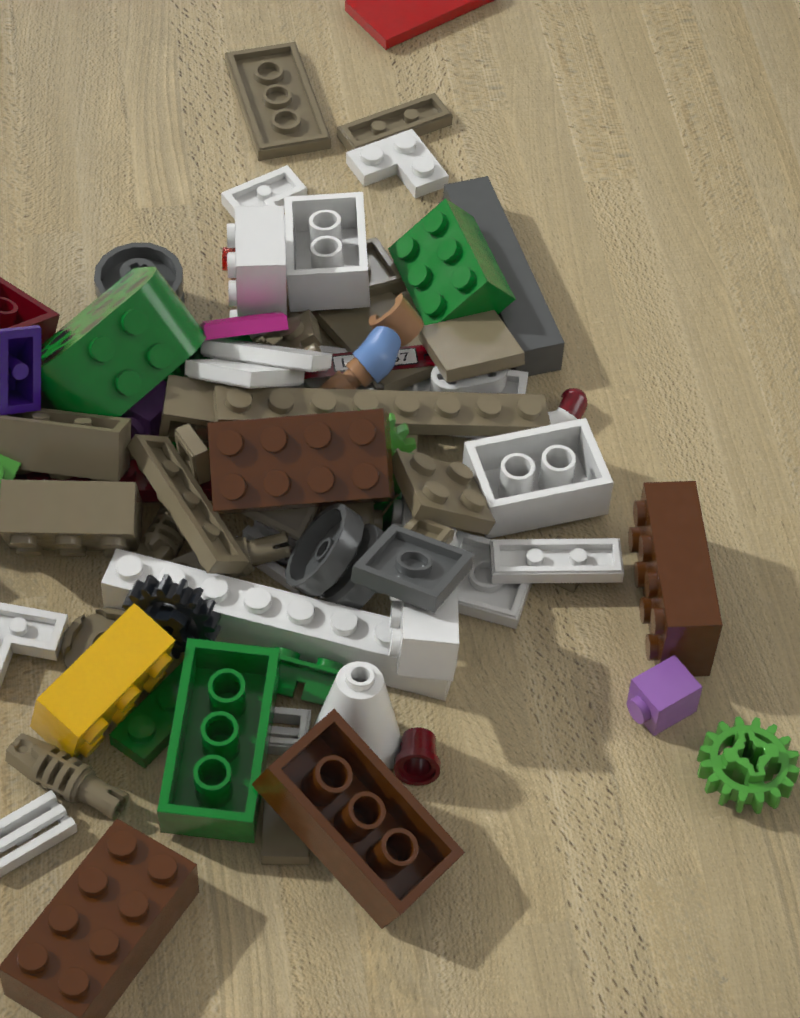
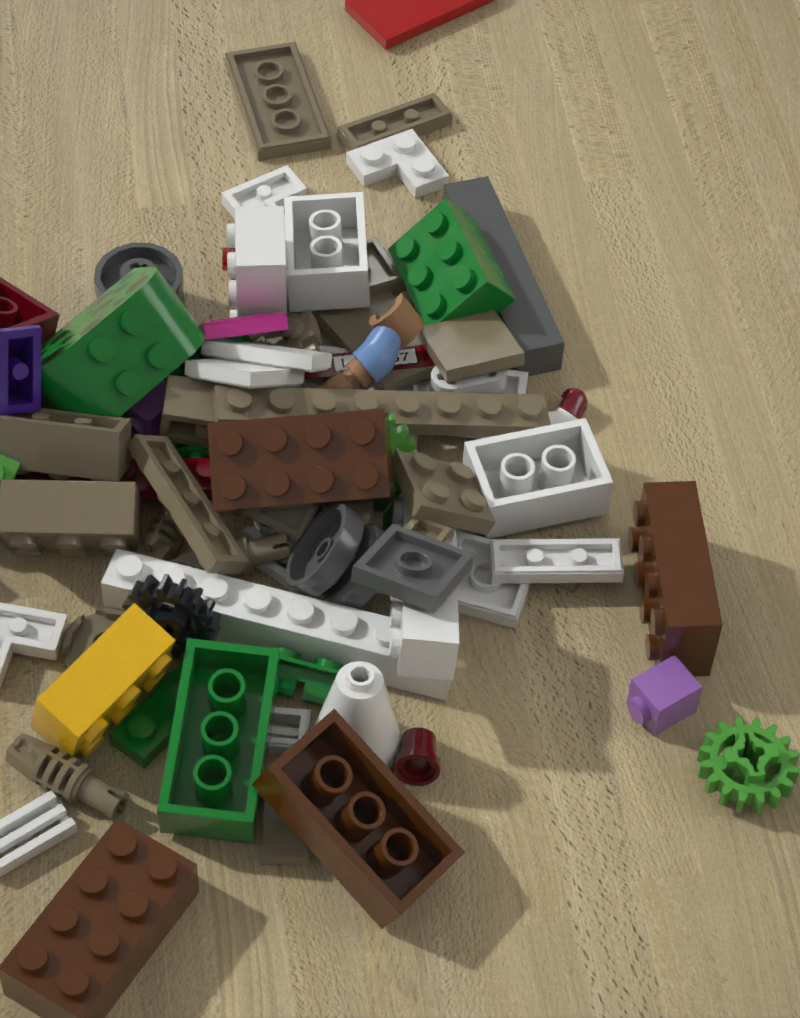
dark tan tile [174,423,211,485] -> none

